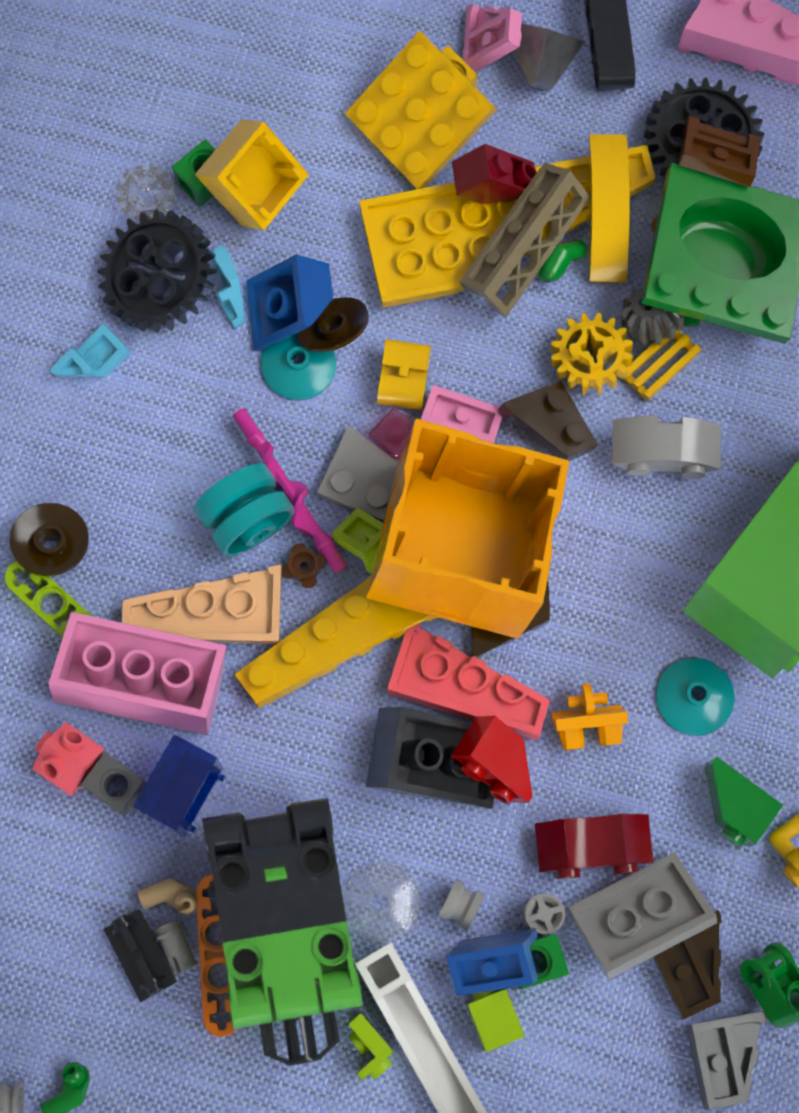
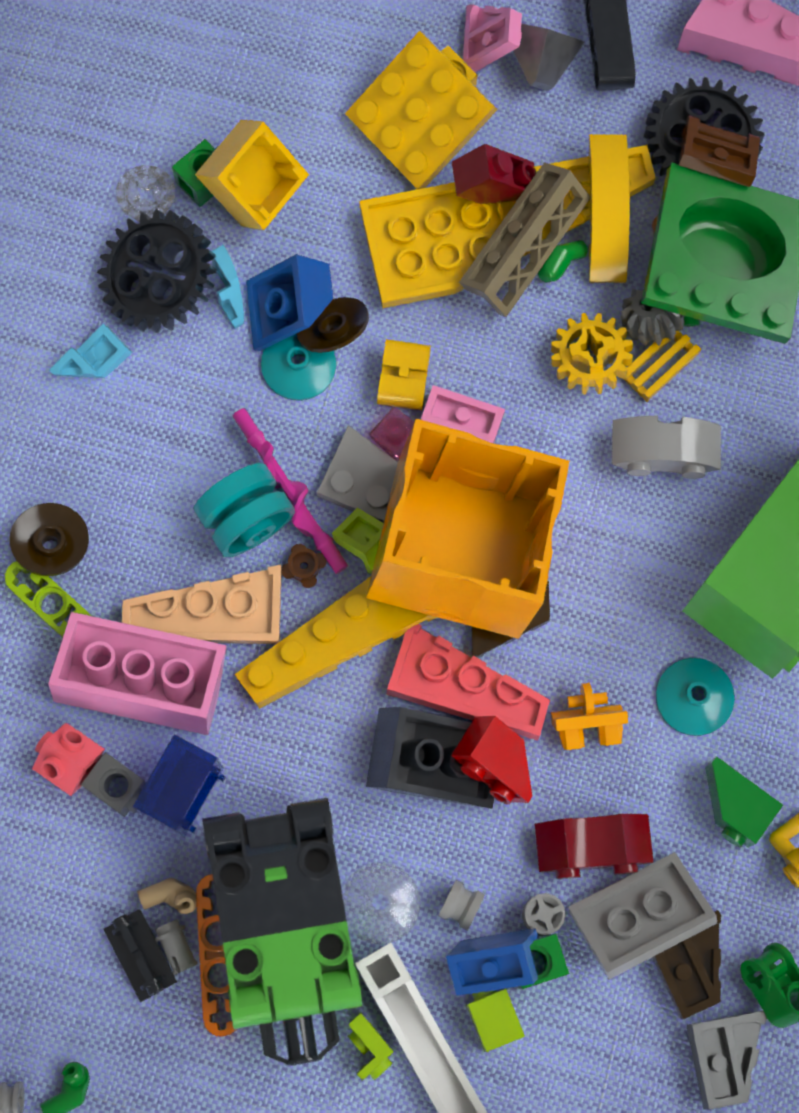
dark brown wing [498,381,598,461] -> none

